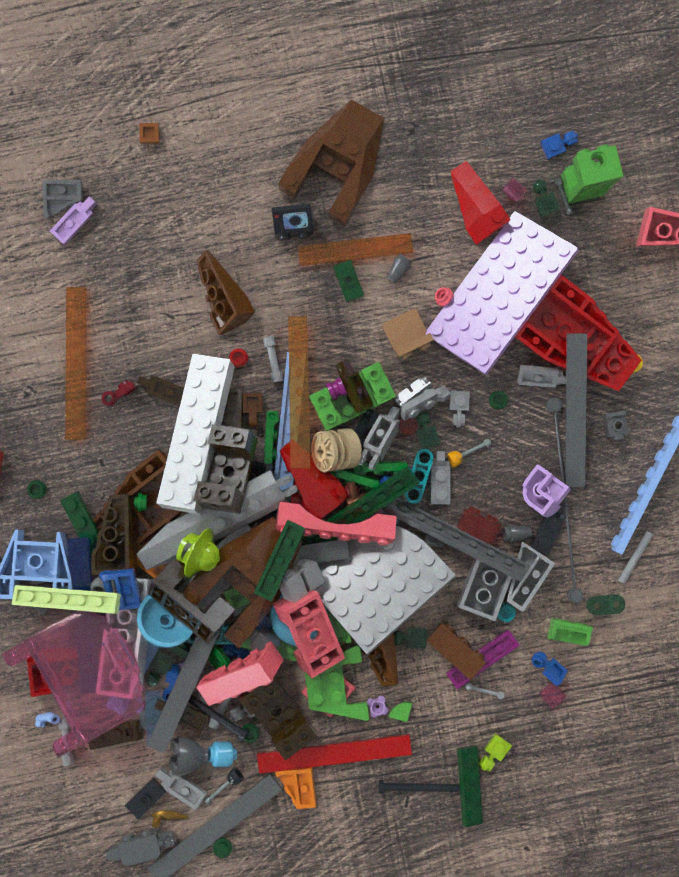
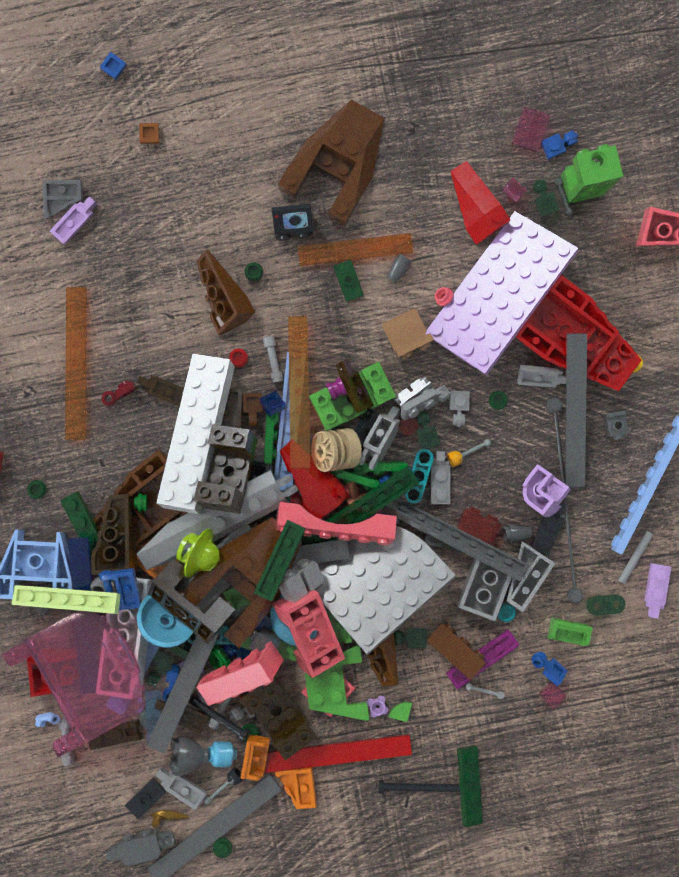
lime plate [479,733,512,772] -> none
none -> blue plate [100,52,127,80]
none -> orange hinge [241,734,270,781]
none -> dark green plate [244,262,264,282]
none -> clear blue plate [259,391,286,416]
none -> clear pink plate [511,106,550,153]
none -> lavender hinge [644,563,671,619]

